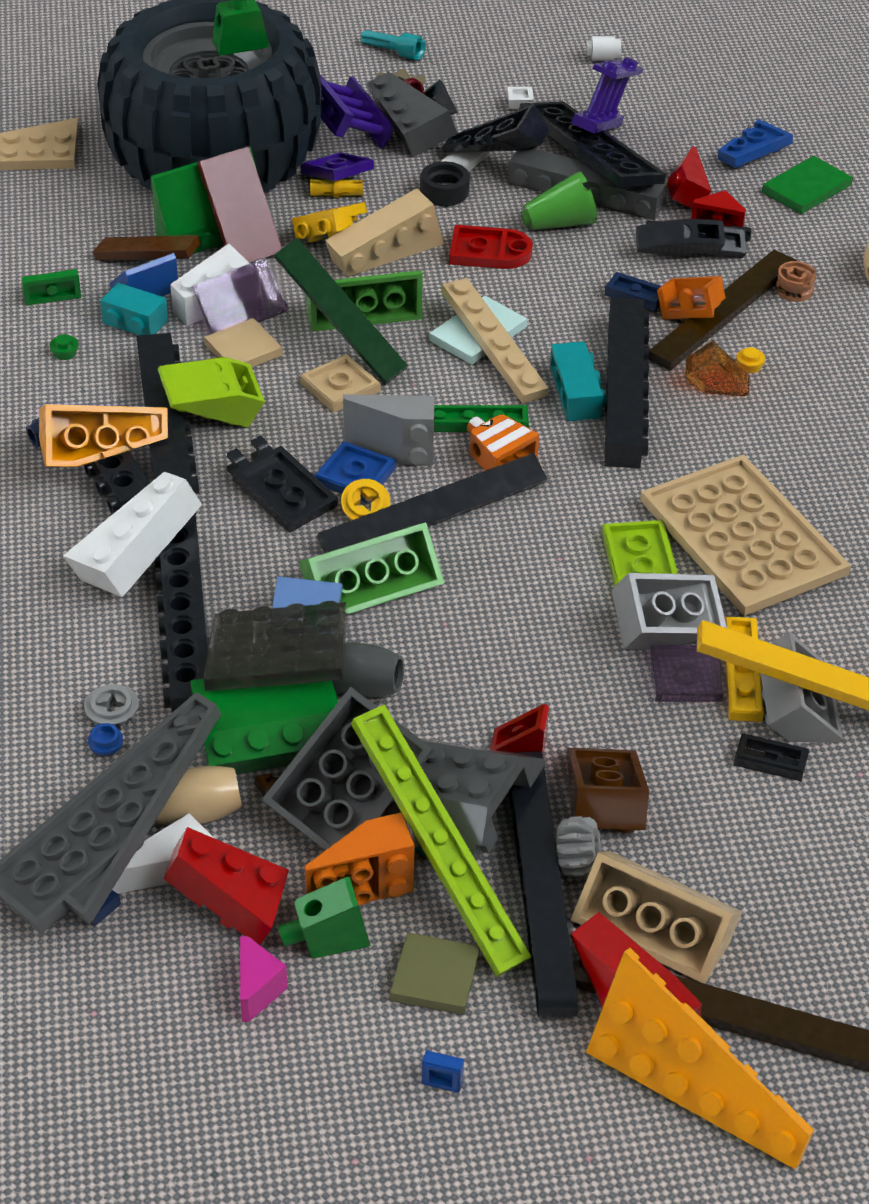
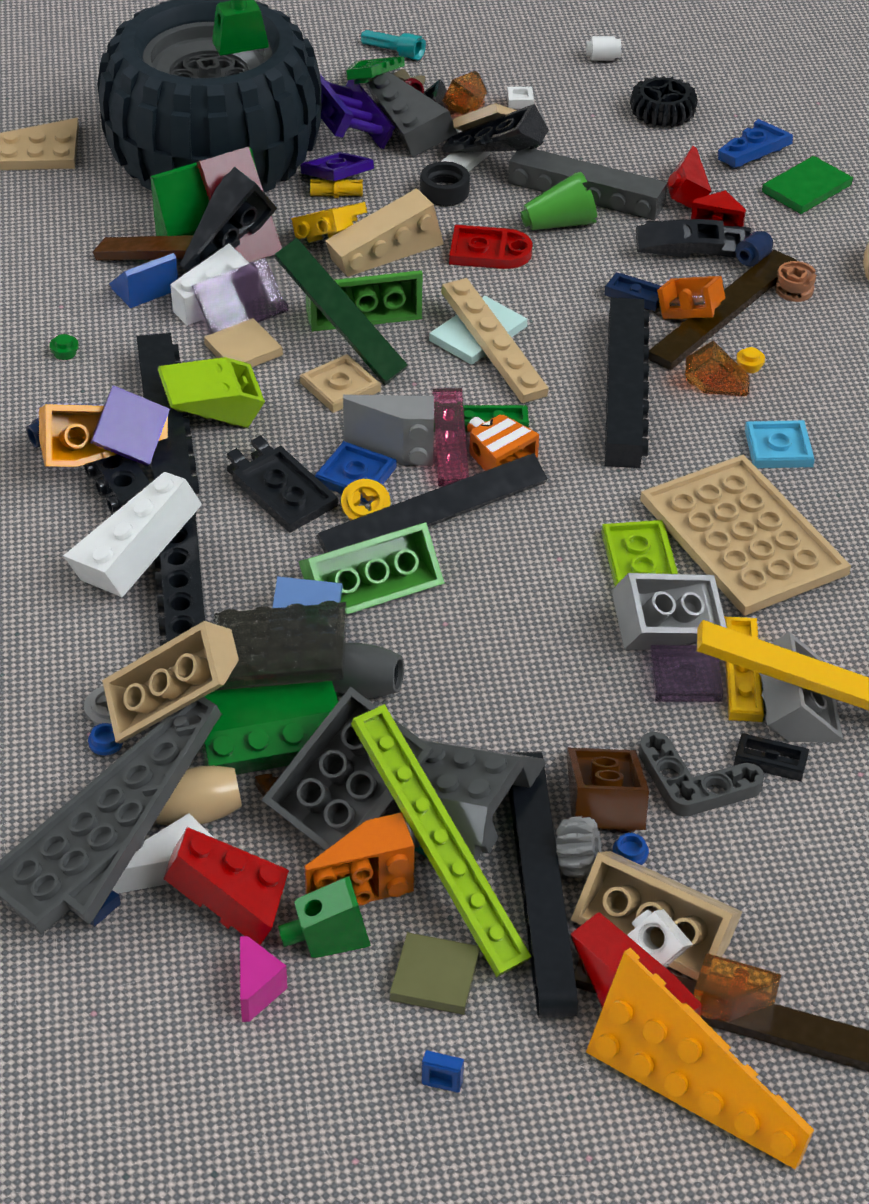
green panel [21,269,81,306] -> none
teal brick [100,283,168,335] -> none
red slope [490,703,549,755] -> none
black plate [519,101,666,189] -> none
teal brick [550,341,607,421] -> none
dark purple fence [571,57,644,133] -> none
none -> tile [90,385,170,466]
none -> tan slope [102,621,239,743]
none -> black wedge [180,167,277,272]
none -> green wing [346,56,405,84]
none -> clear pink tile [432,388,469,486]
none -> clear orange slope [442,71,487,115]
none -> tan tile [453,103,517,131]
none -> blue plate [612,833,649,865]
none -> white brick [627,909,693,968]
none -> black gear [630,76,698,128]
none -> dark grey beam [639,732,764,816]
none -> clear orange slope [694,953,781,1022]
none -> dark blue brick [735,231,773,267]
none -> medium azure tile [745,420,815,468]

